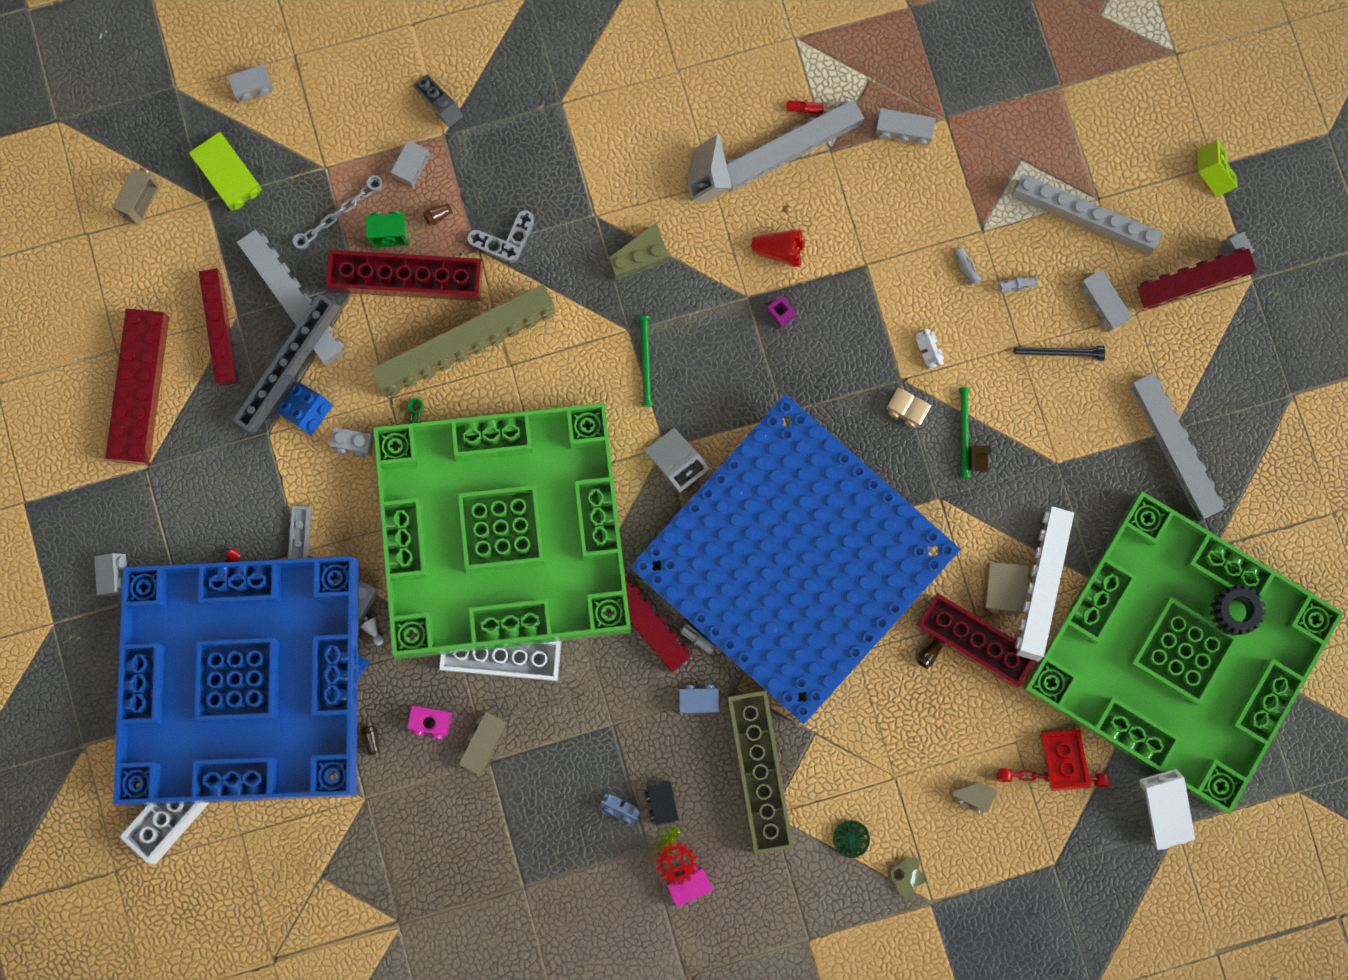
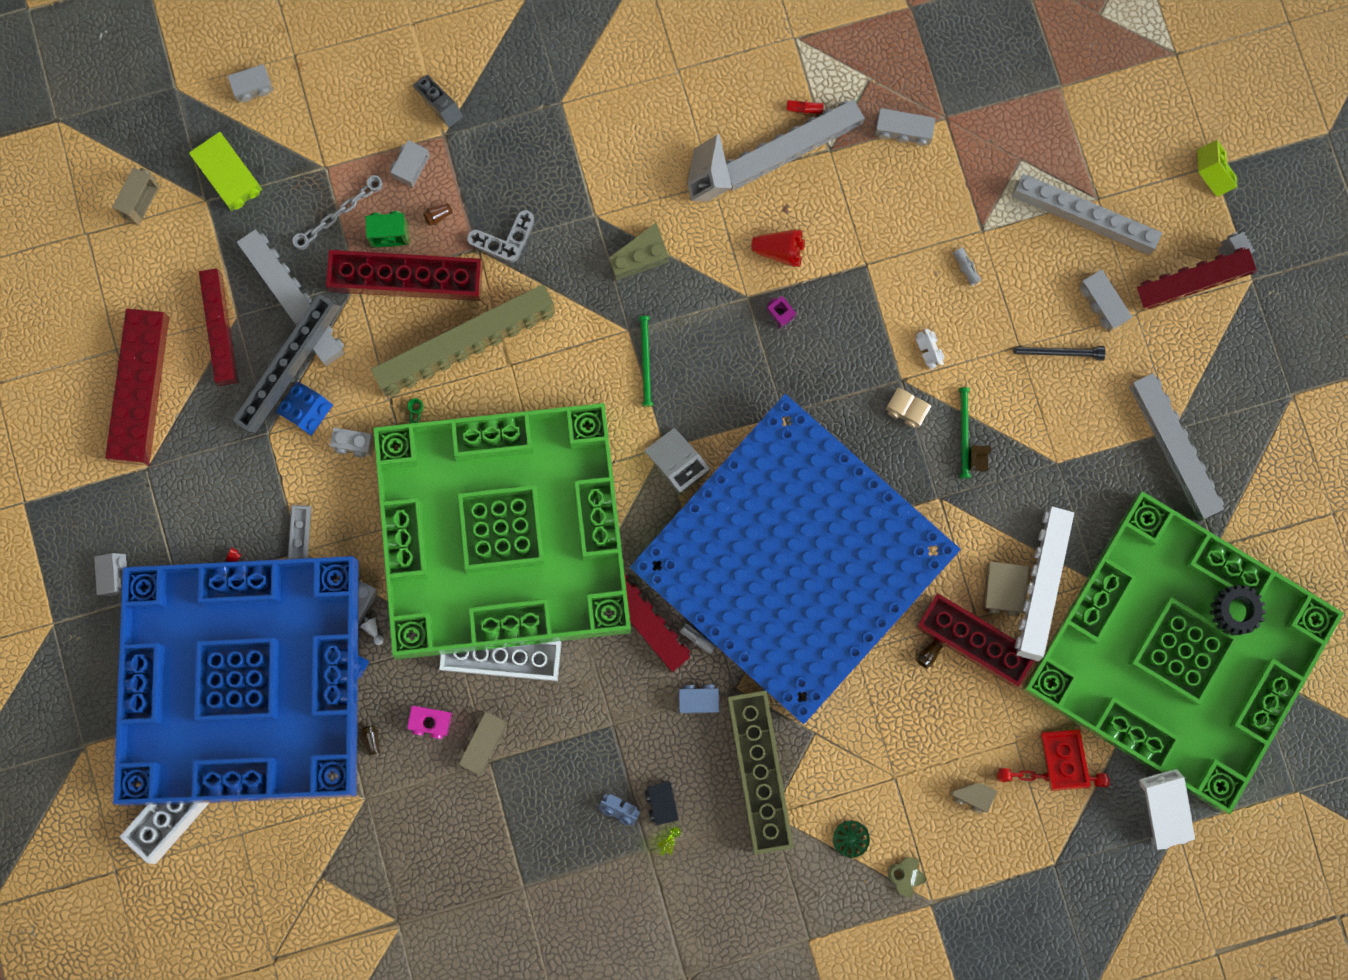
red gear [655,841,698,885] -> none
dark pink brick [667,867,713,907] -> none
light grey pin [998,275,1038,293] -> none

